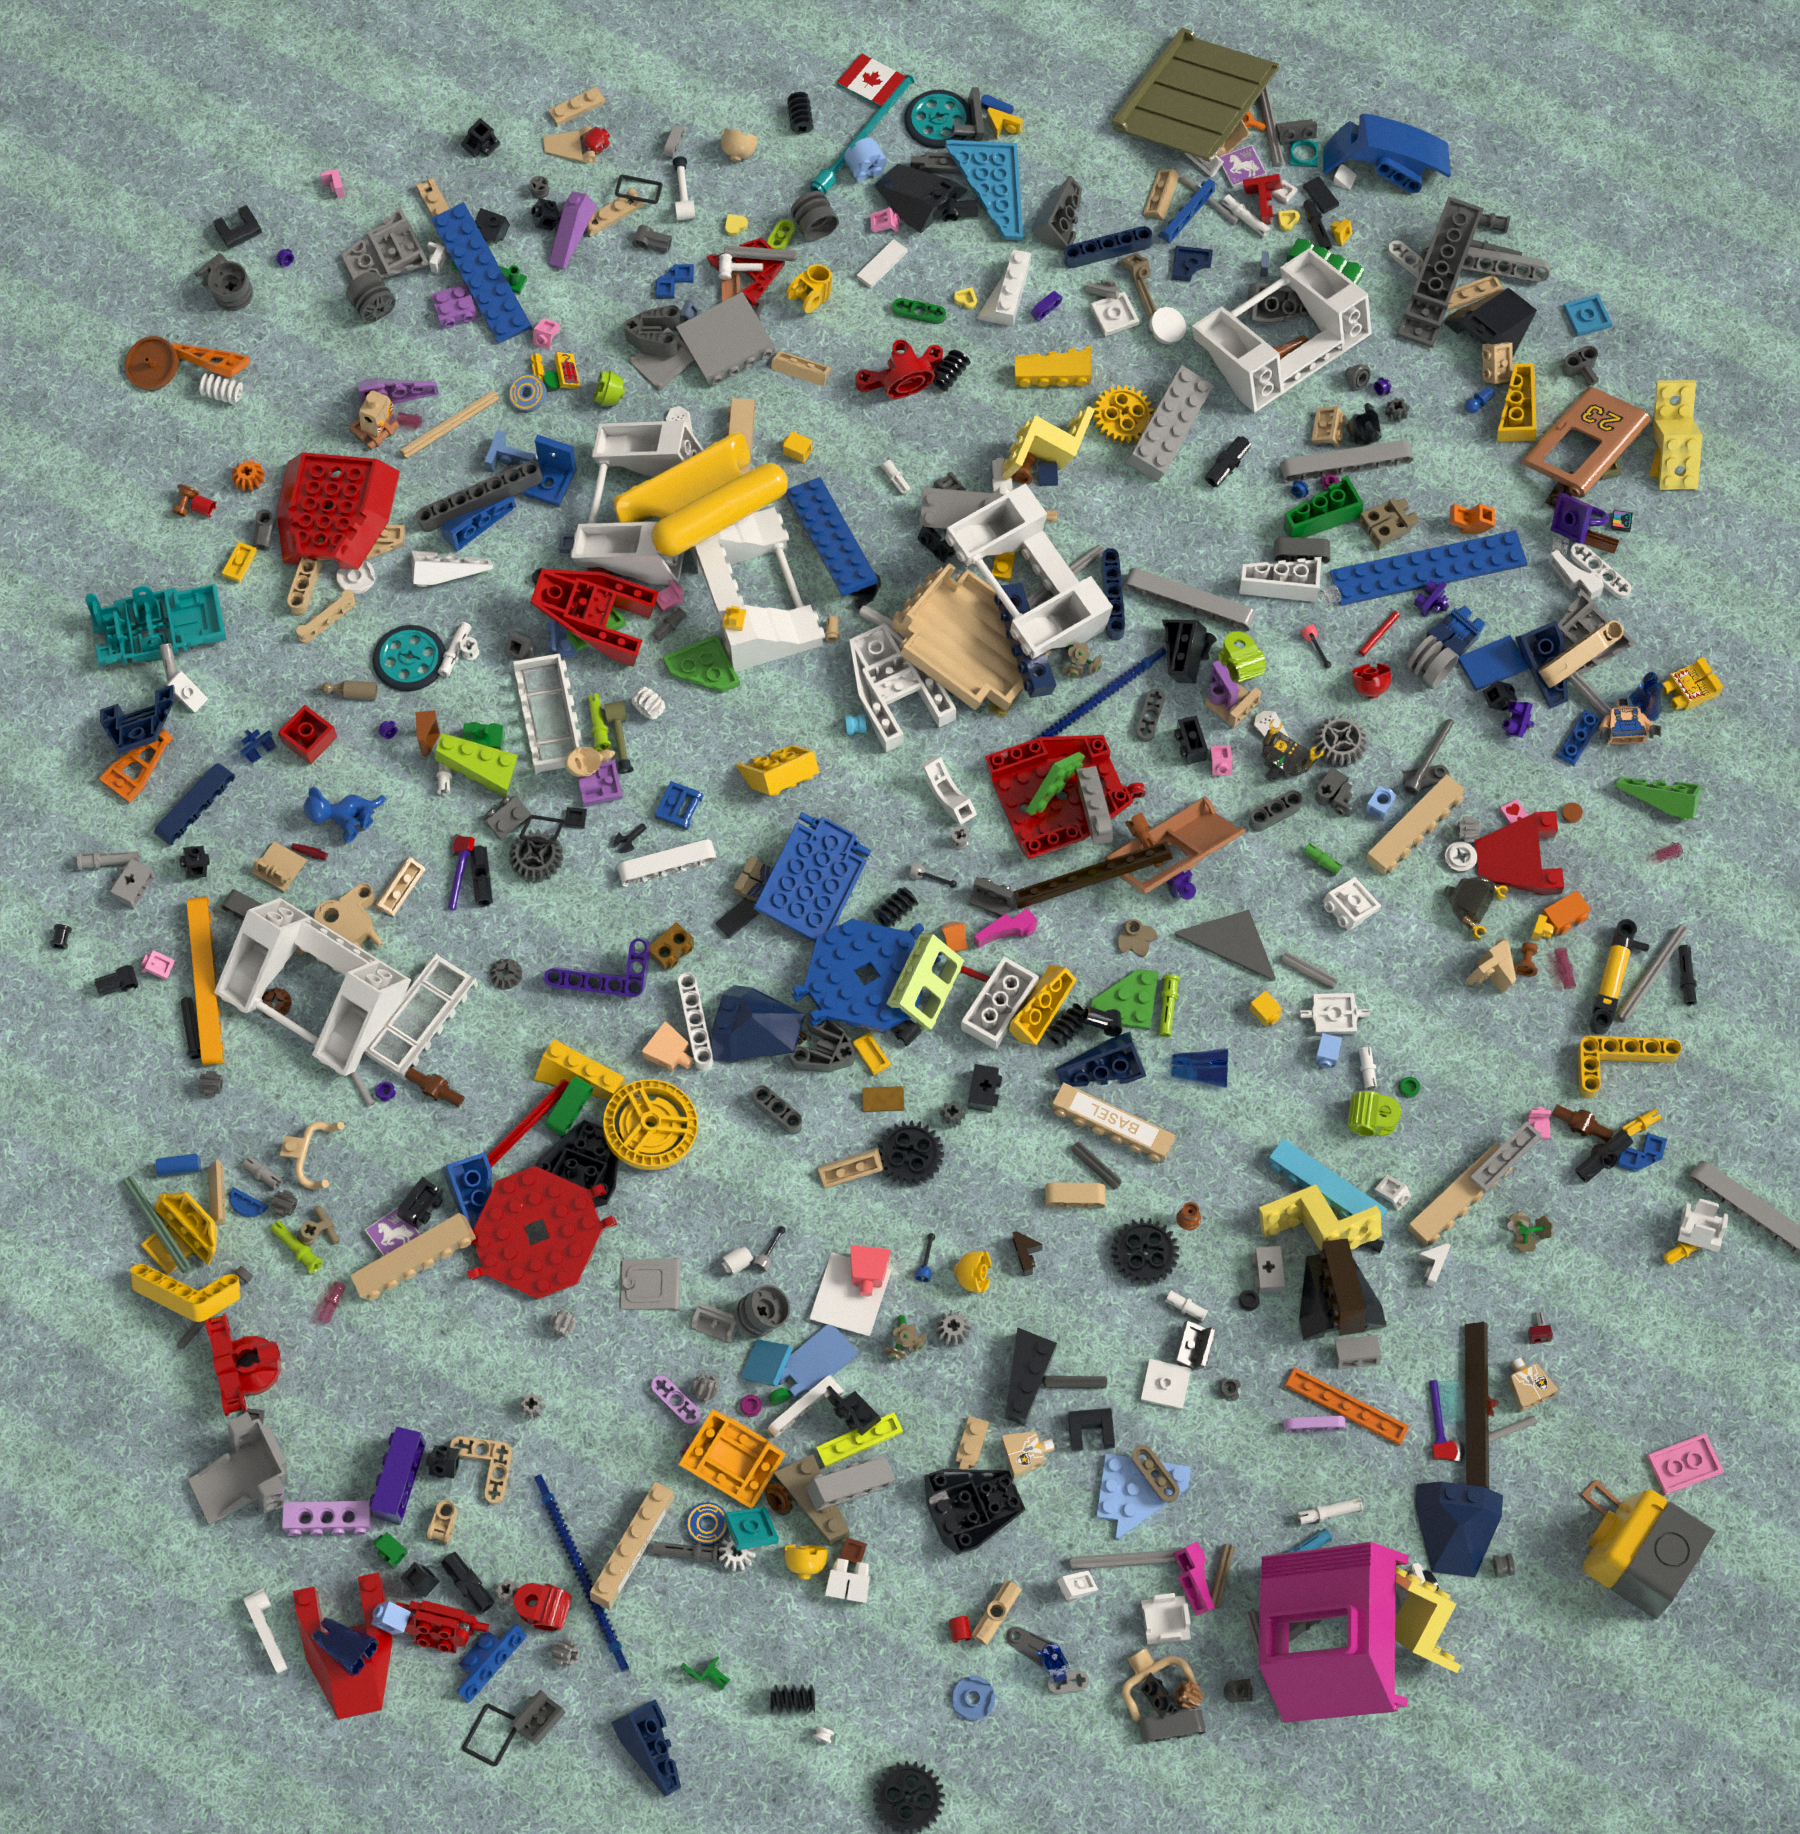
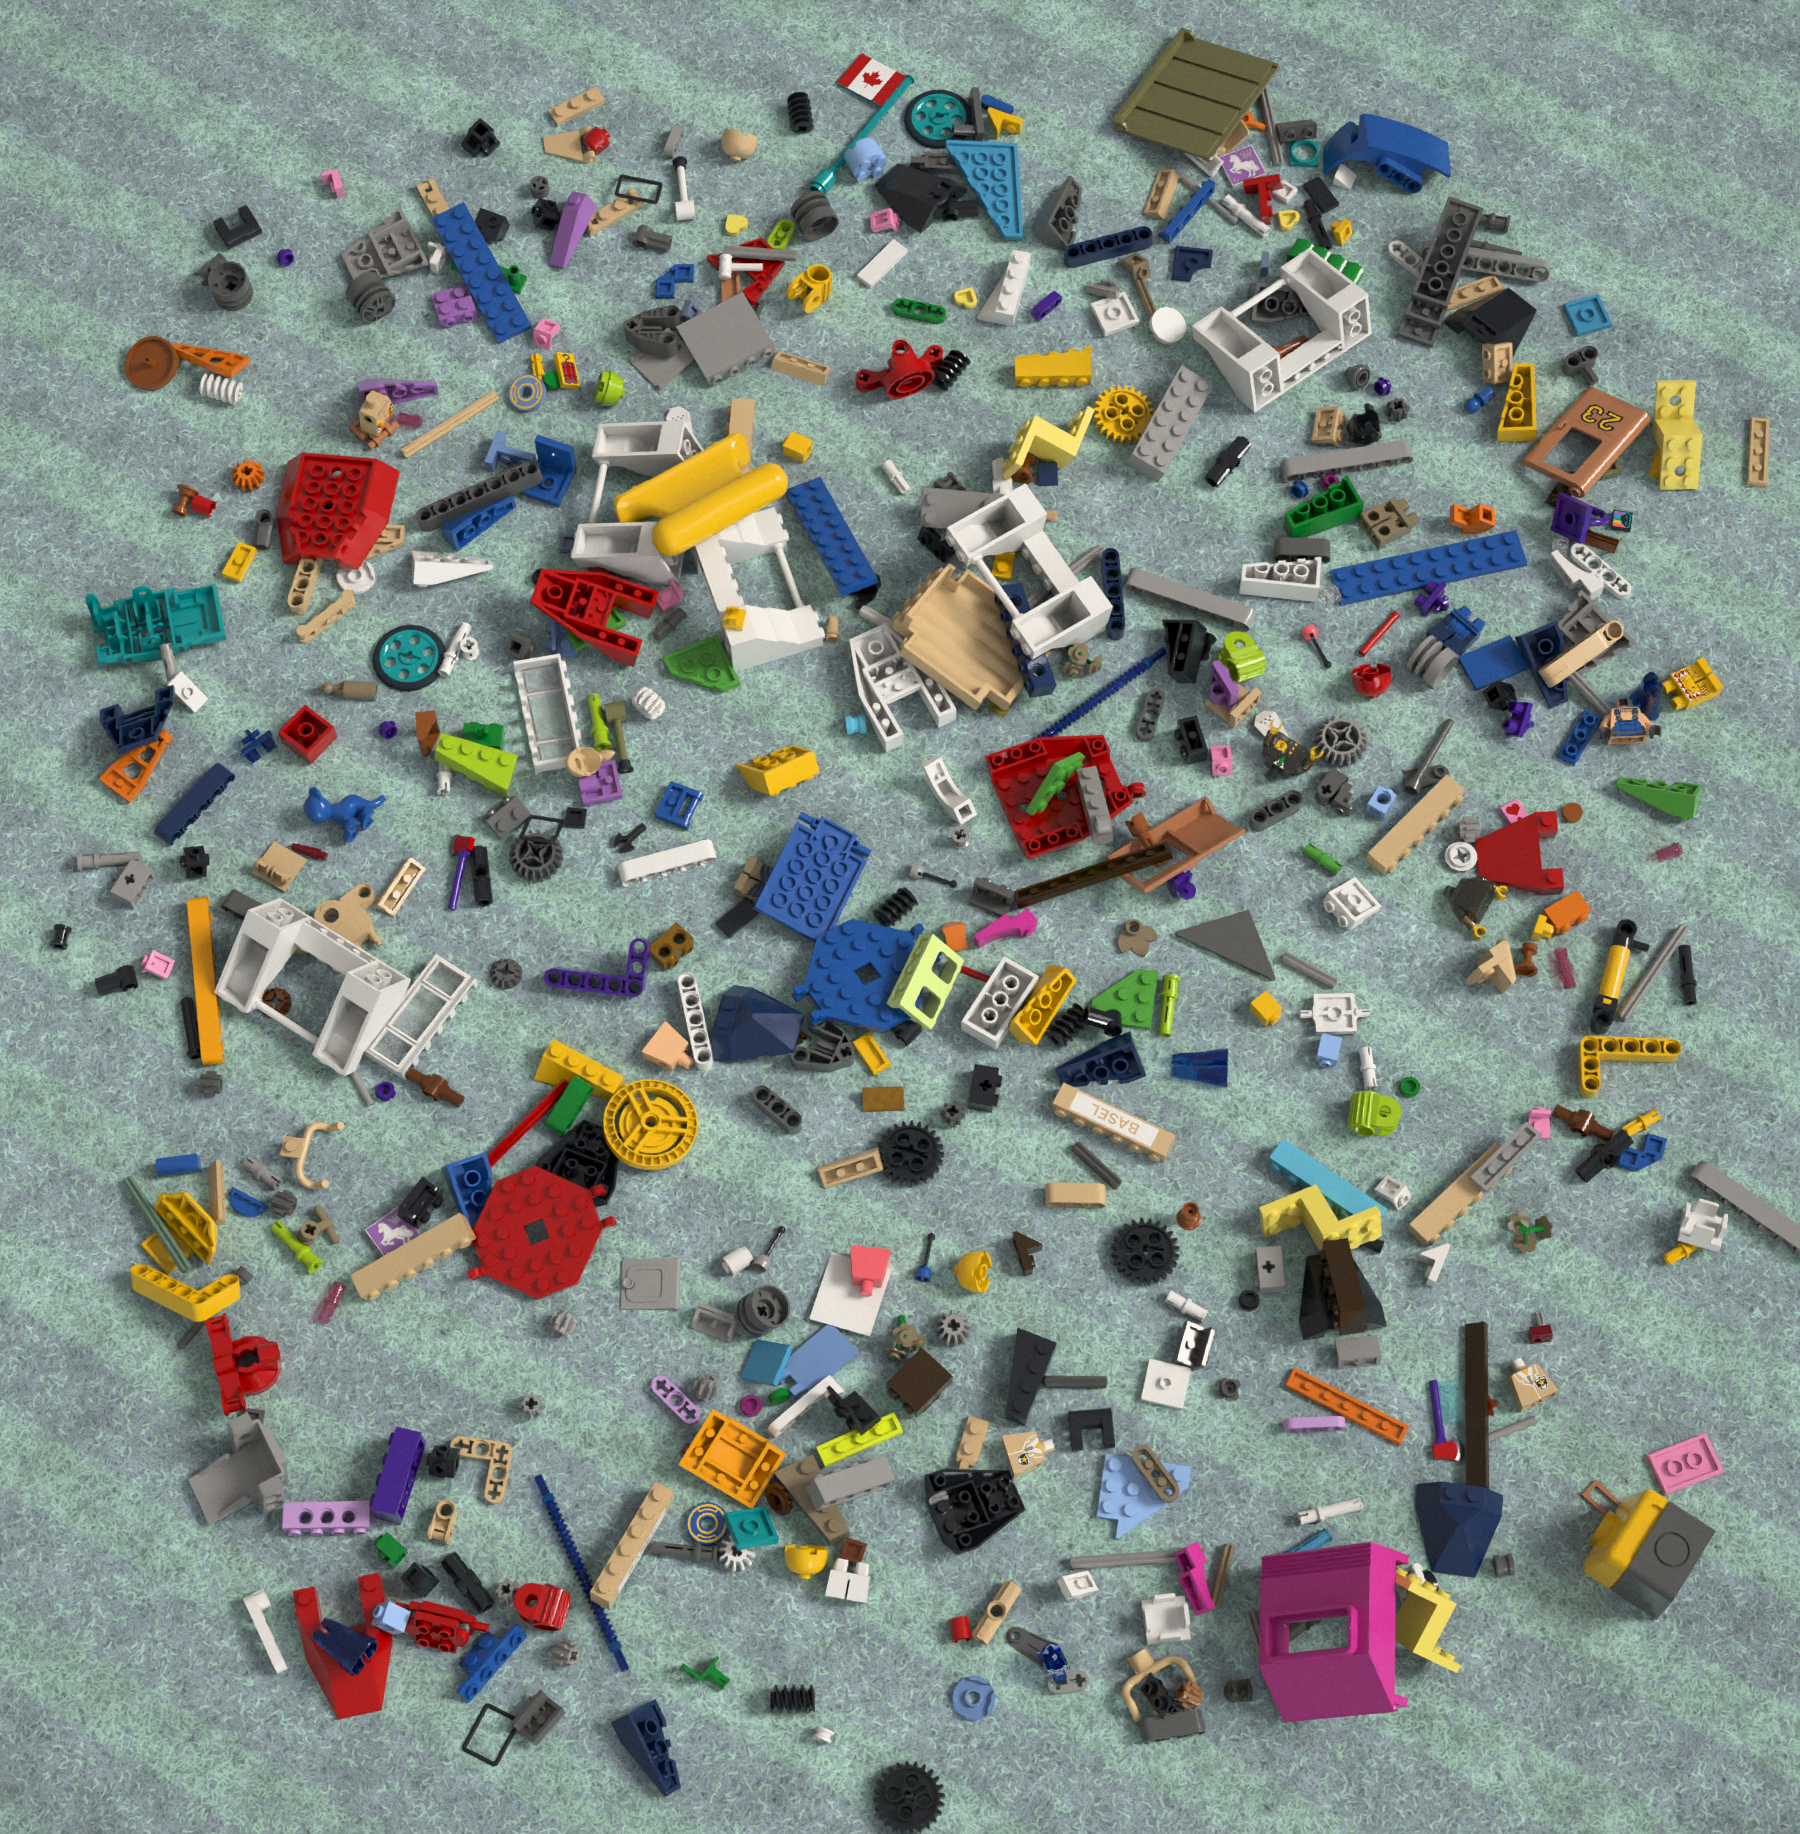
none -> dark brown brick [886,1348,953,1417]
none -> tan tile [1746,417,1770,487]

